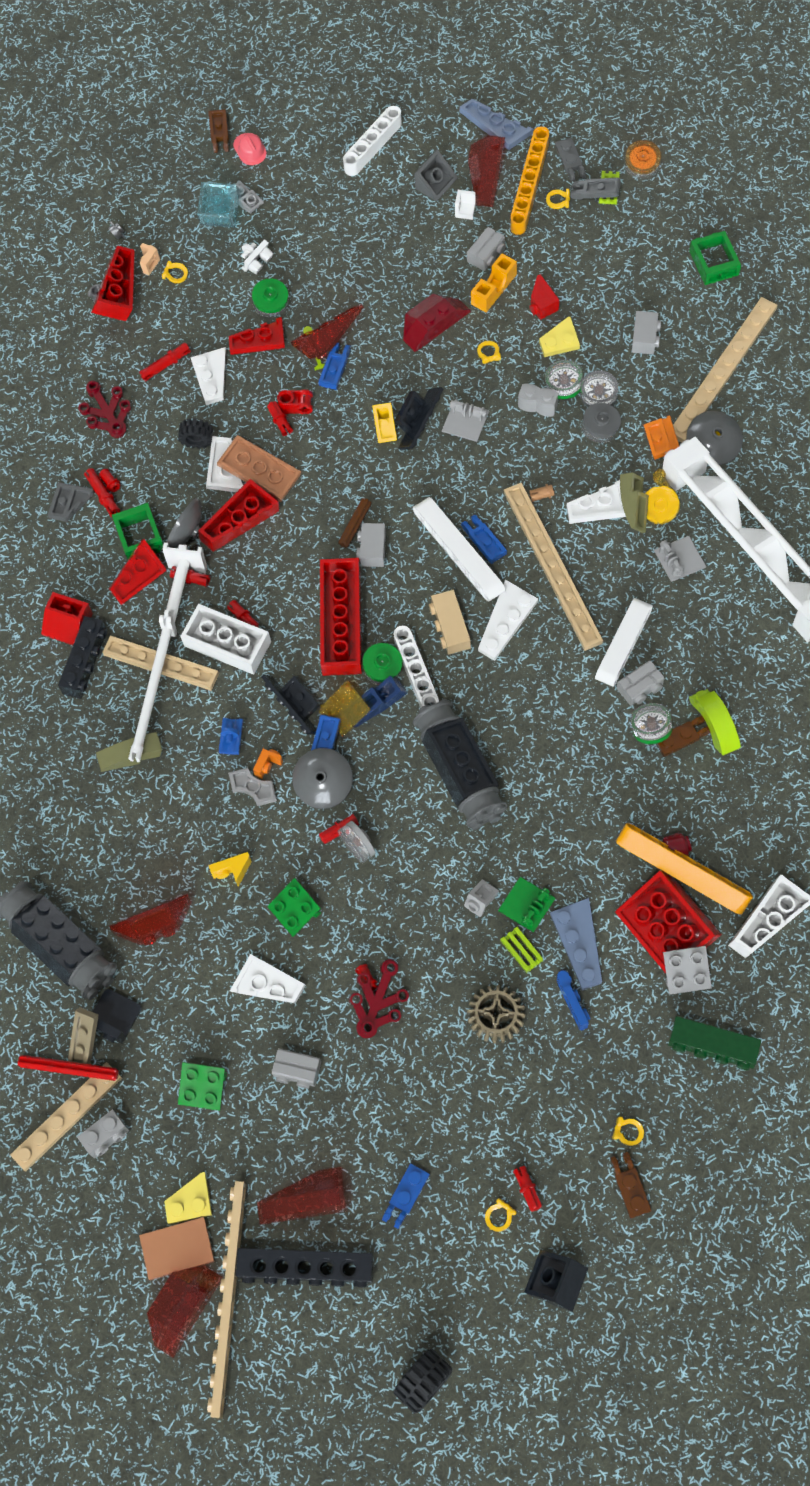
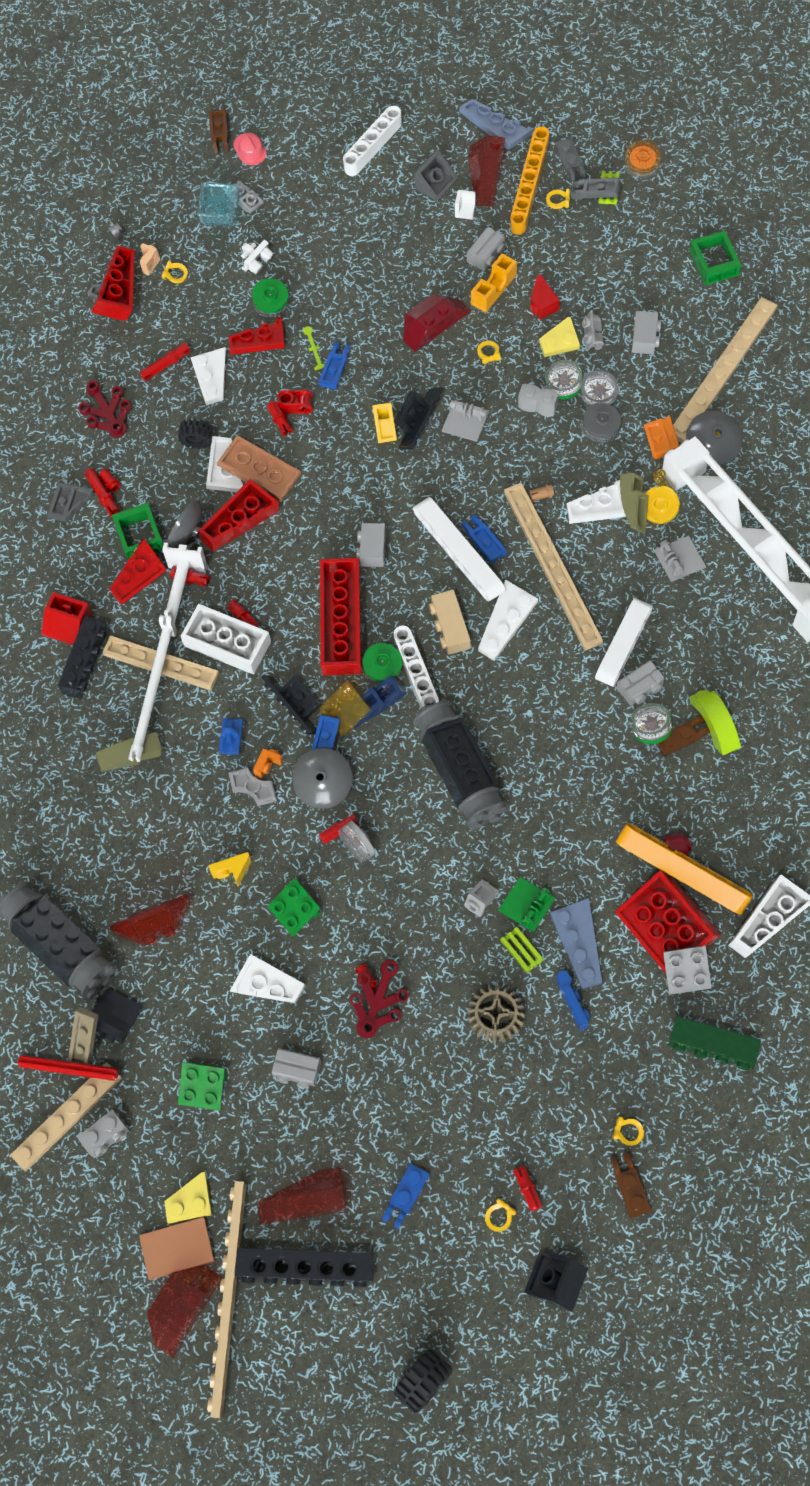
clear red wedge [291,304,364,360] -> none
reddish brown axle [338,498,371,548] -> none
none -> light grey hinge [582,310,604,351]

